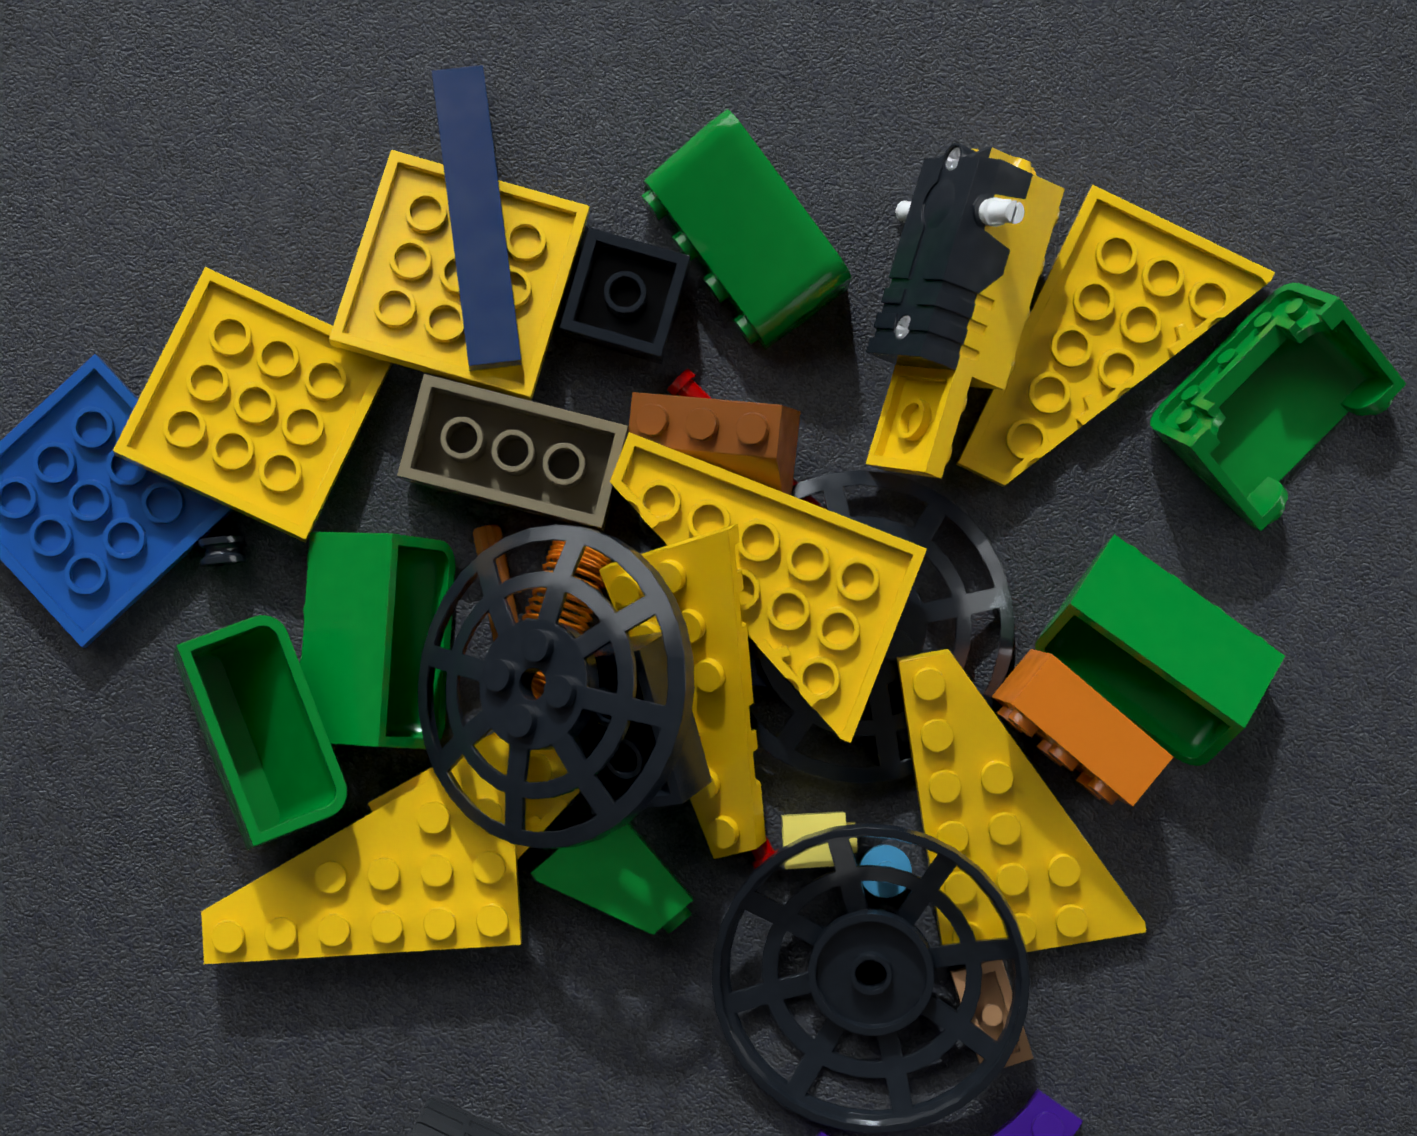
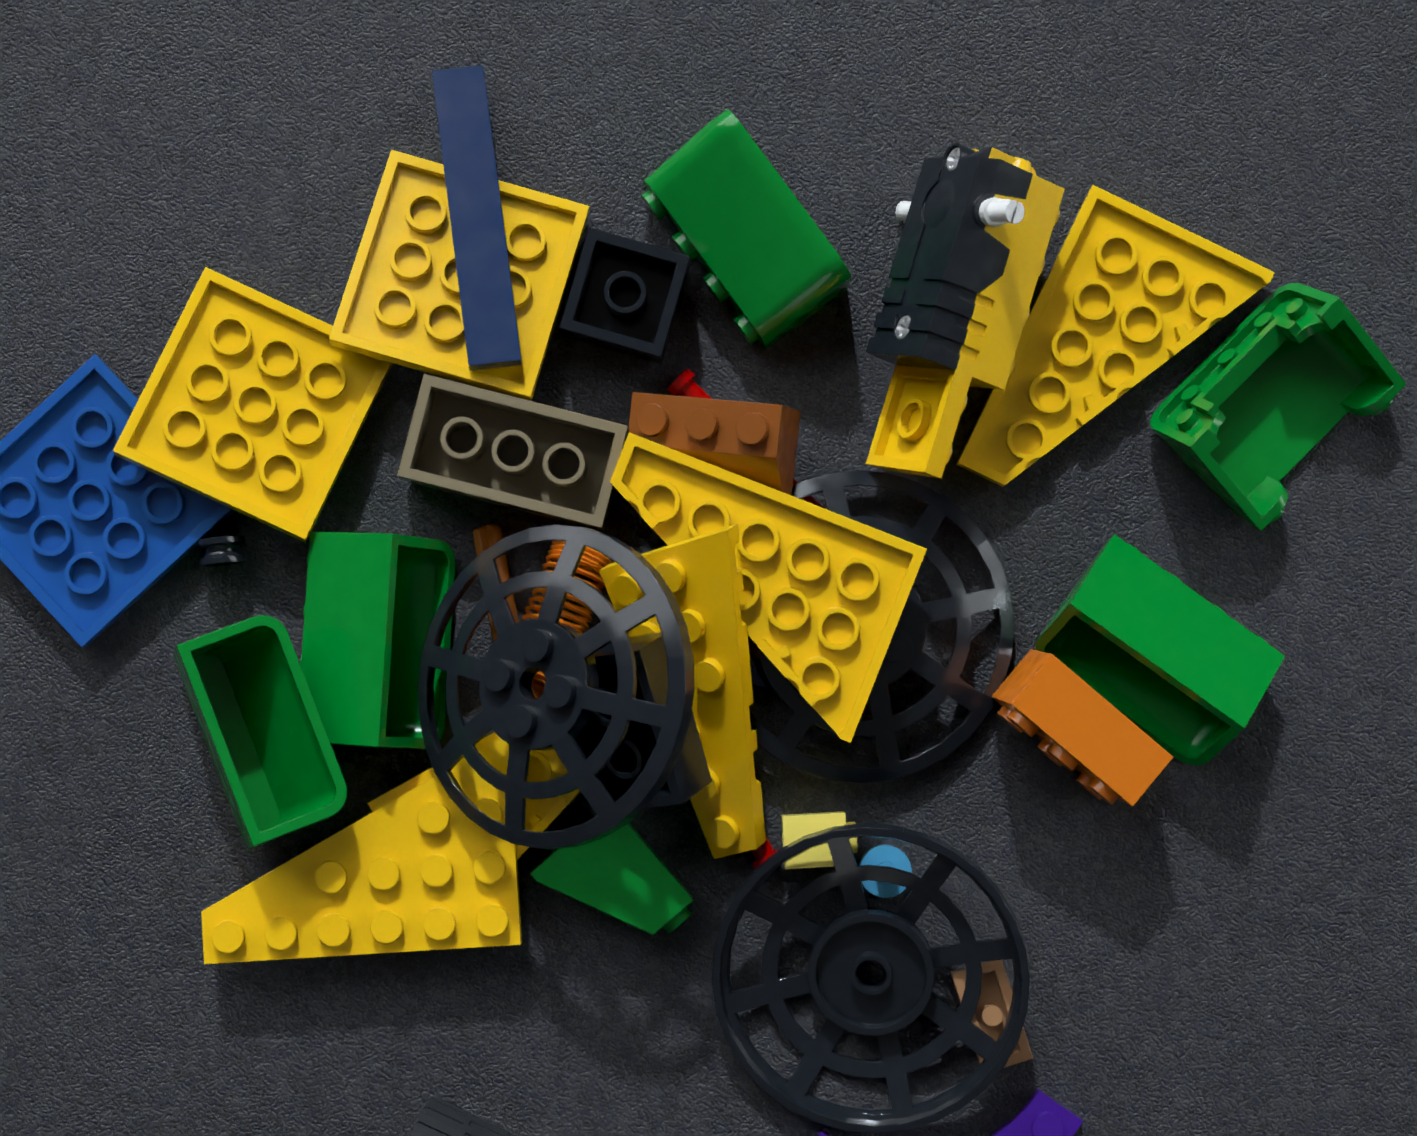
yellow wing [896,649,1146,952] -> none

